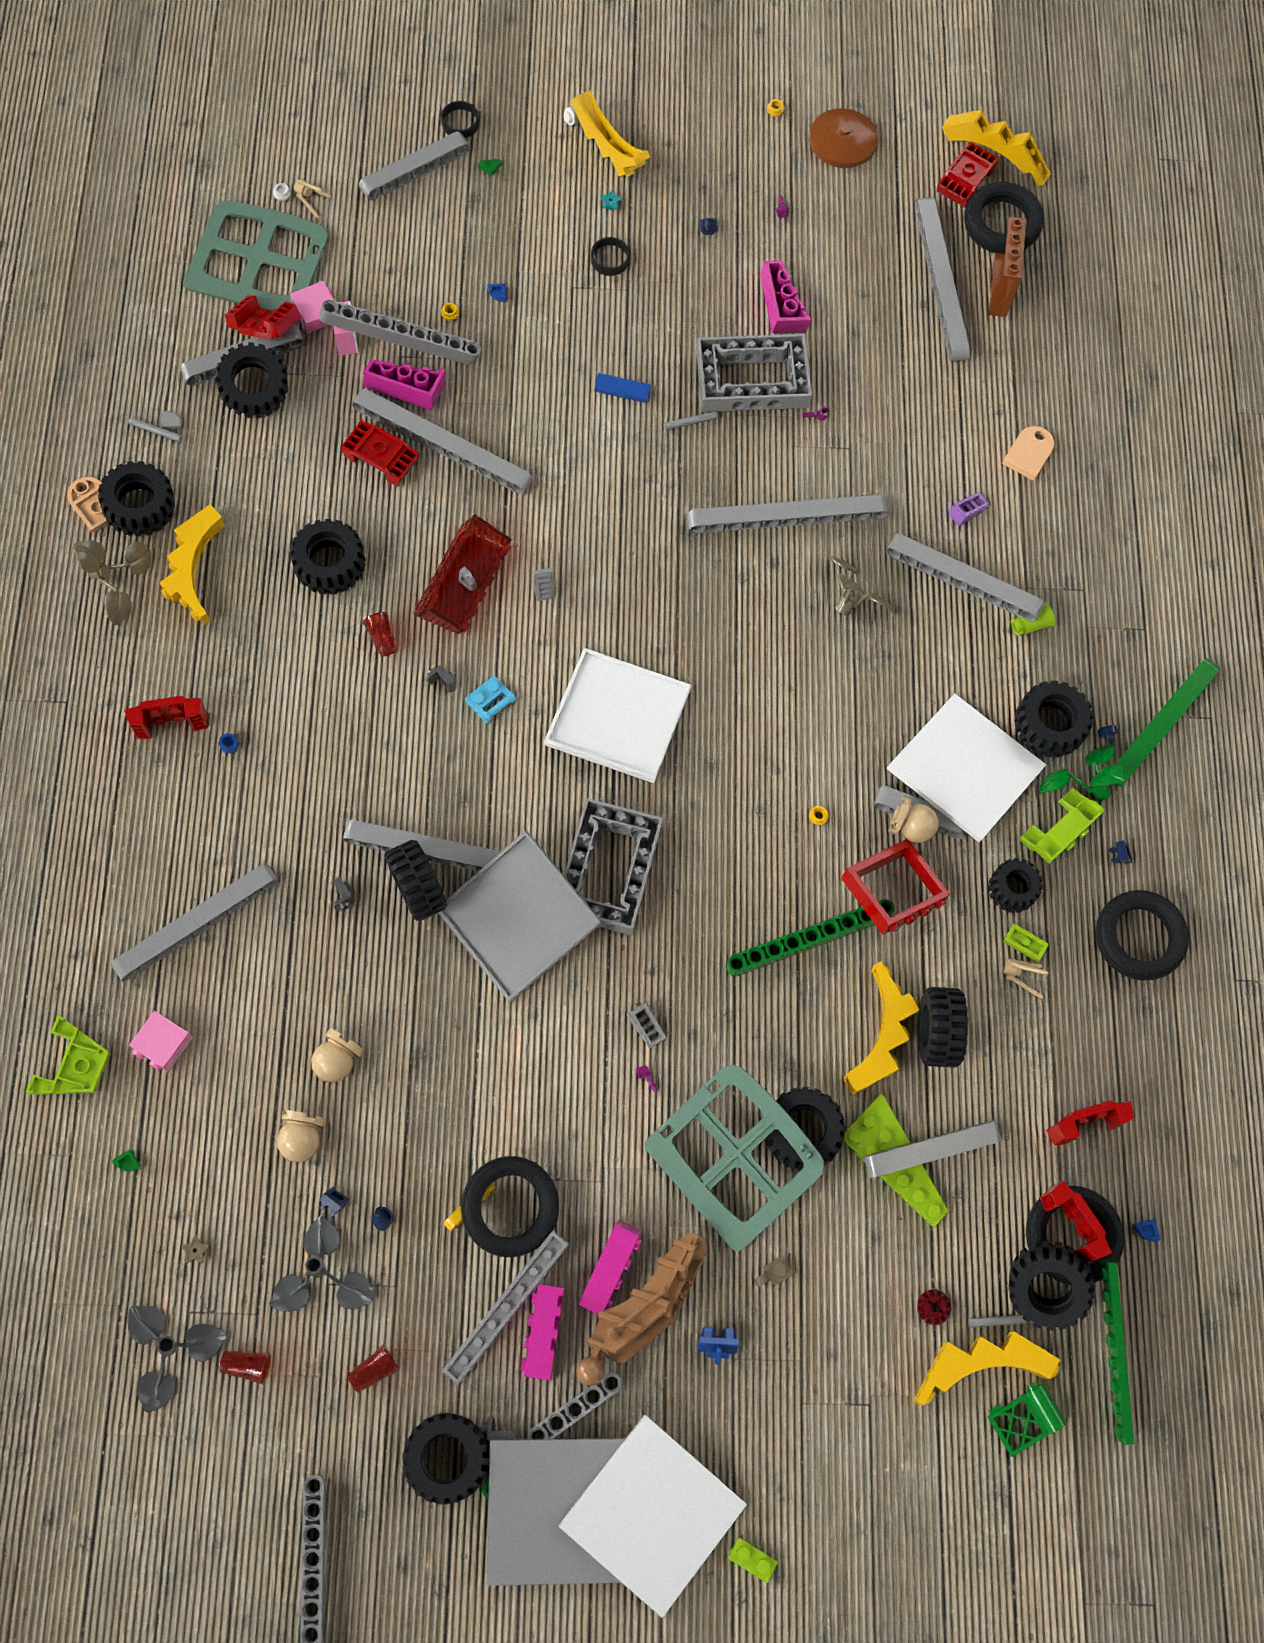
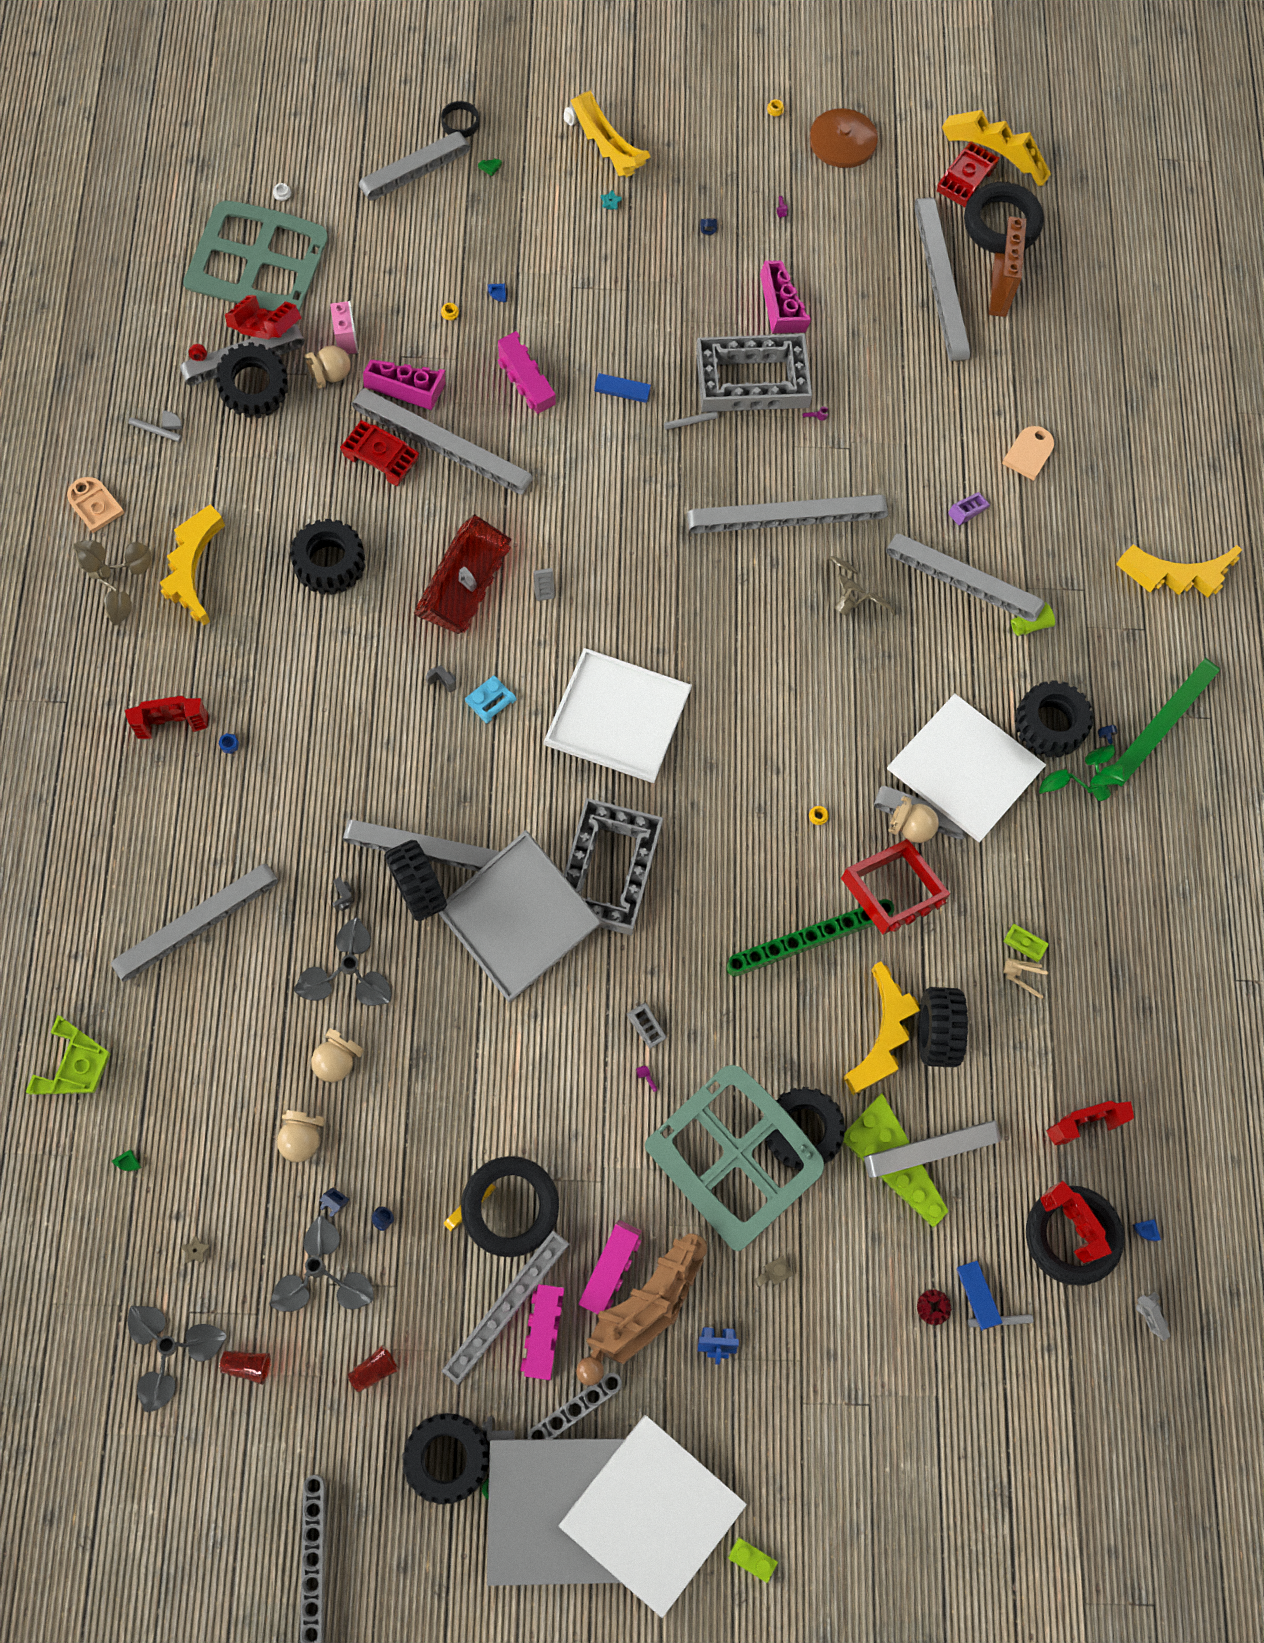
black tyre [98,461,175,536] -> none
bright pink piece [129,1011,193,1072] -> none
bright pink piece [290,281,333,333] -> none
tan plant [294,179,331,220] -> none
light grey beam [319,299,481,365] -> none
clear red plant [362,612,397,657] -> none
black tyre [591,237,630,276] -> none
yellow arch [913,1331,1060,1406] -> none
green piece [987,1381,1067,1457] -> none
black tyre [988,858,1043,913] -> none
black tyre [1009,1241,1094,1331] -> none
lime bracket [1019,788,1105,864] -> none
black tyre [1096,890,1189,980] -> none
green plate [1099,1261,1134,1445] -> none
dark blue tile [1109,840,1133,865] -> none
none -> red plate [188,344,207,361]
none -> dark grey plant [294,917,391,1006]
none -> tan tile [304,345,351,389]
none -> dark pink wedge [498,331,556,414]
none -> blue tile [956,1261,1003,1331]
none -> yellow arch [1116,544,1242,598]
none -> light grey plate [1136,1292,1171,1341]

